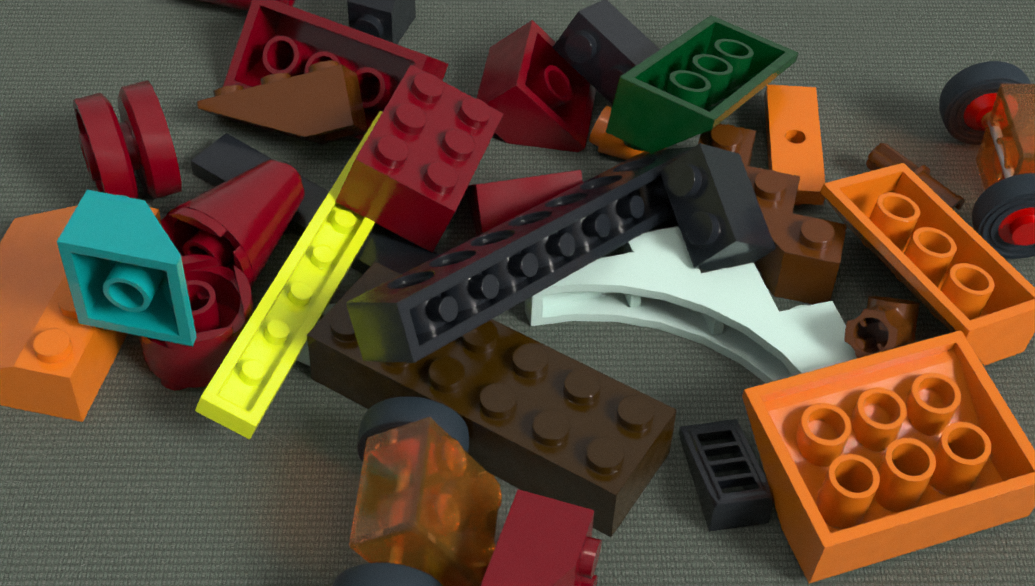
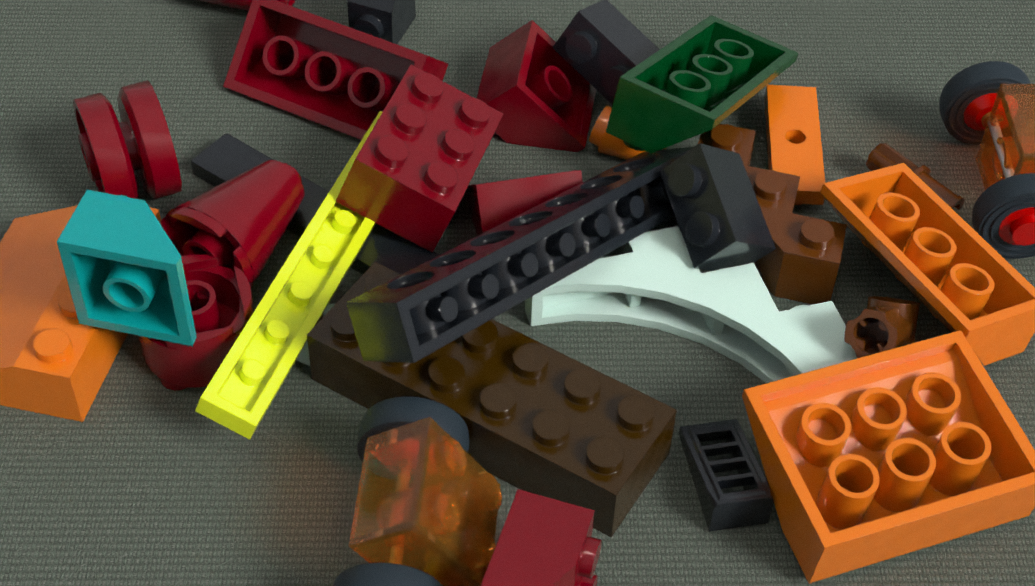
reddish brown slope [197,61,368,144] -> none

